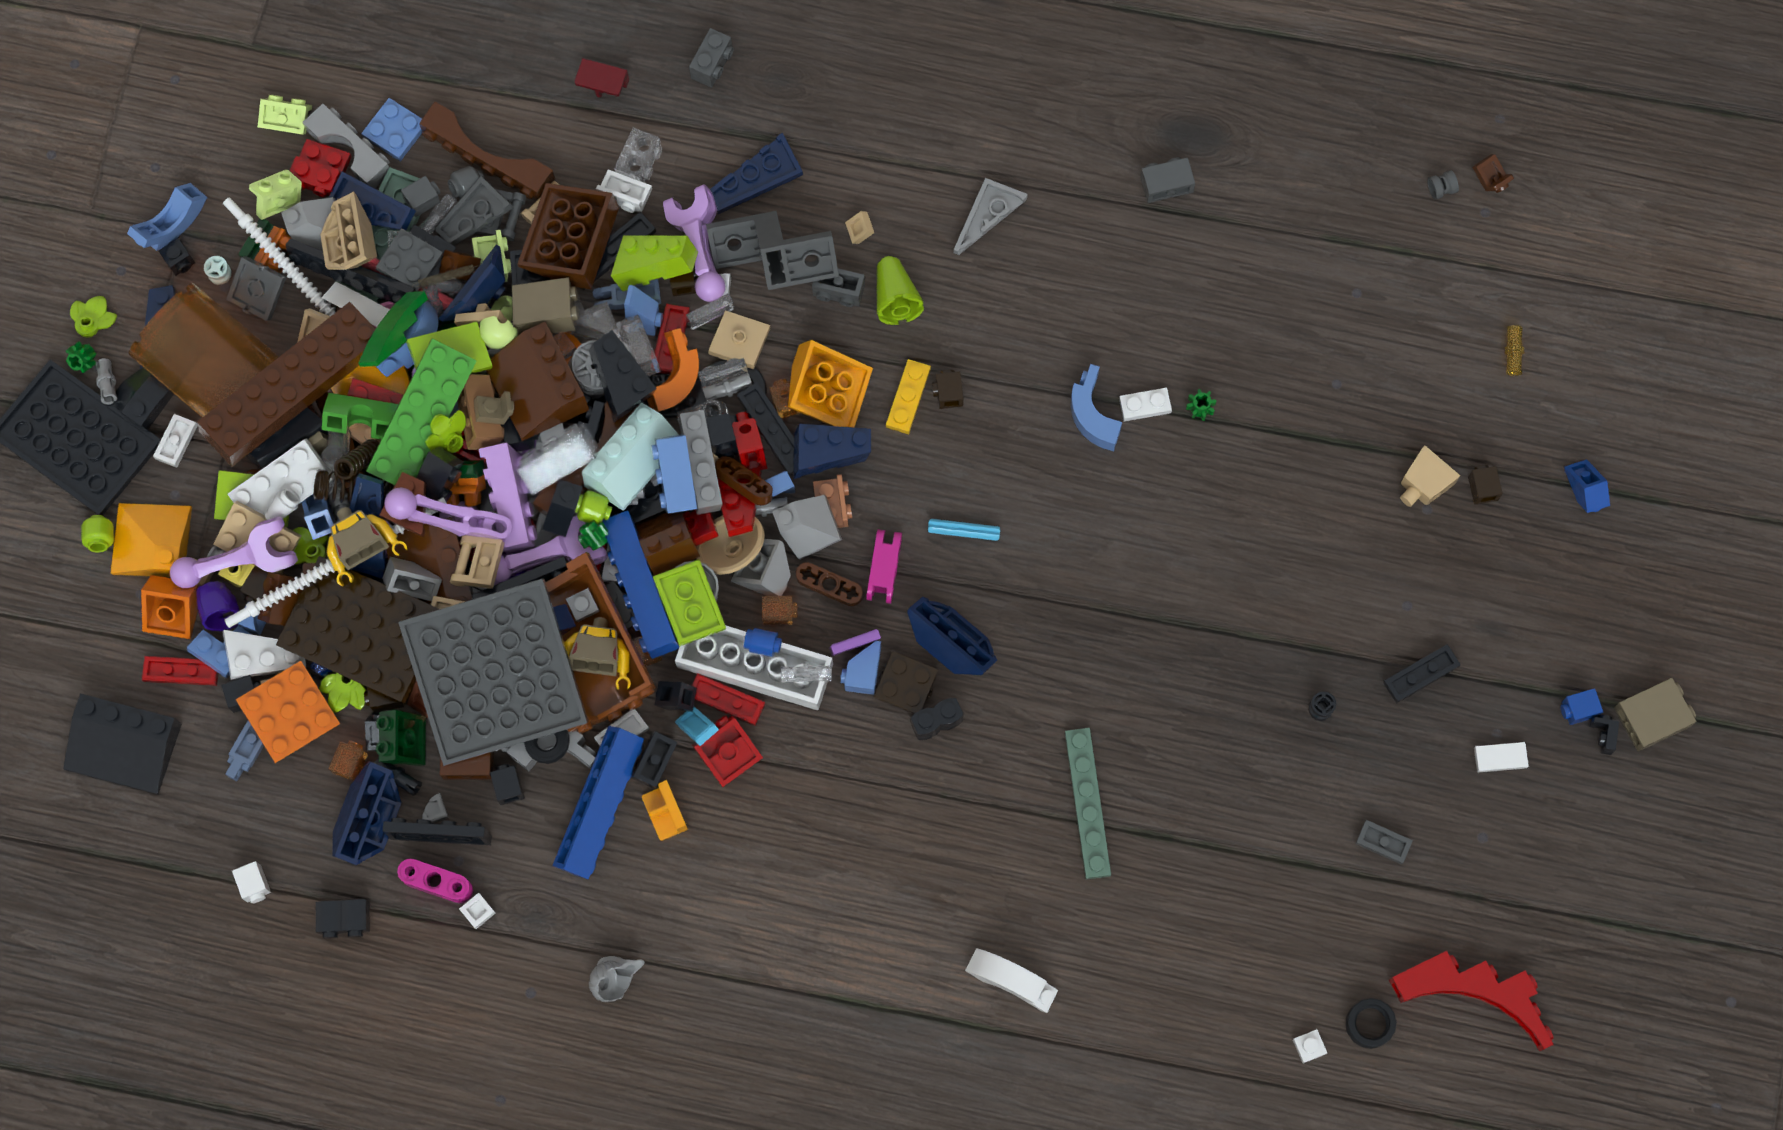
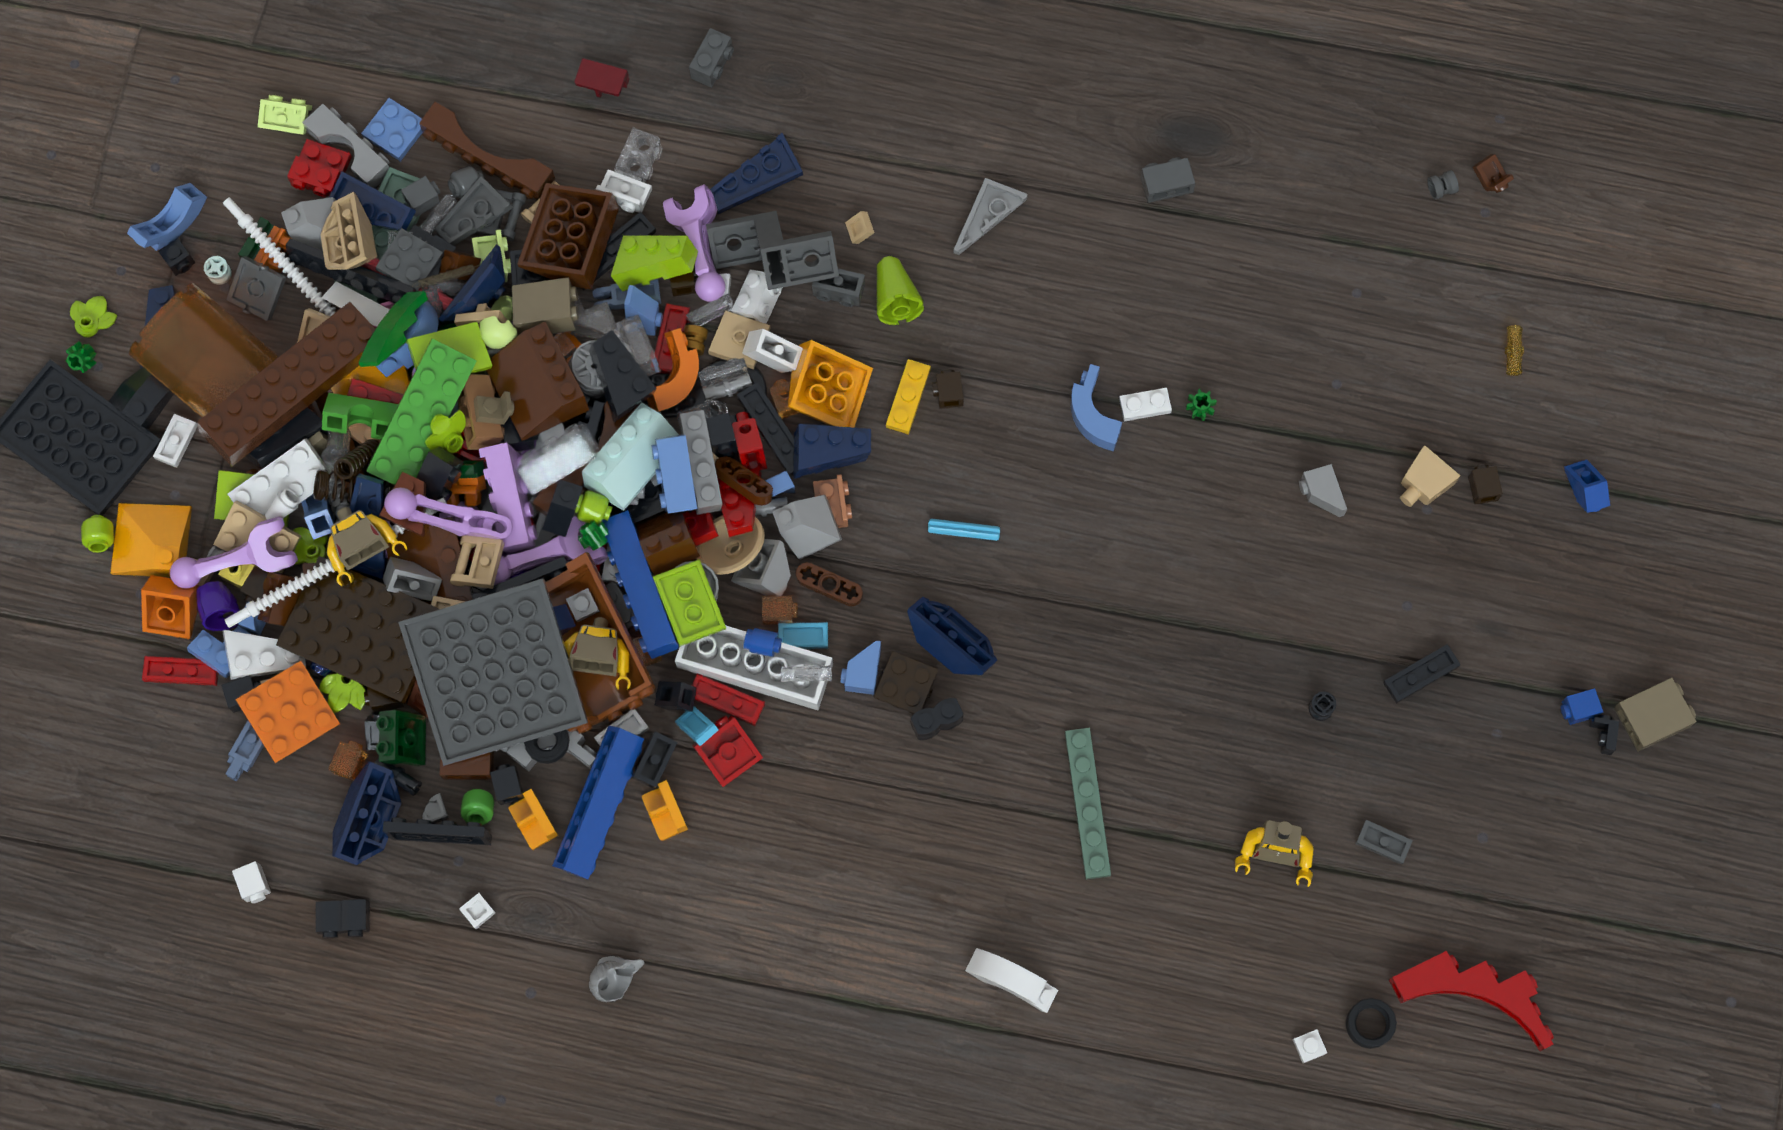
black slope [63,693,182,795] -> none
light grey pin [95,358,117,404] -> none
yellowish green bracket [249,170,302,220] -> none
dark pink piece [397,859,473,904] -> none
medium lavender tile [829,629,881,656] -> none
dark pink piece [867,529,902,604] -> none
white tile [1474,742,1529,772] -> none
none -> bright green head [461,789,495,825]
none -> light orange panel [508,789,558,850]
none -> pearl gold wheel [684,325,708,356]
none -> white bracket [731,270,783,324]
none -> white brick [742,329,803,373]
none -> medium azure tile [778,622,828,649]
none -> torso [1235,820,1313,887]
none -> light grey slope [1299,464,1347,517]

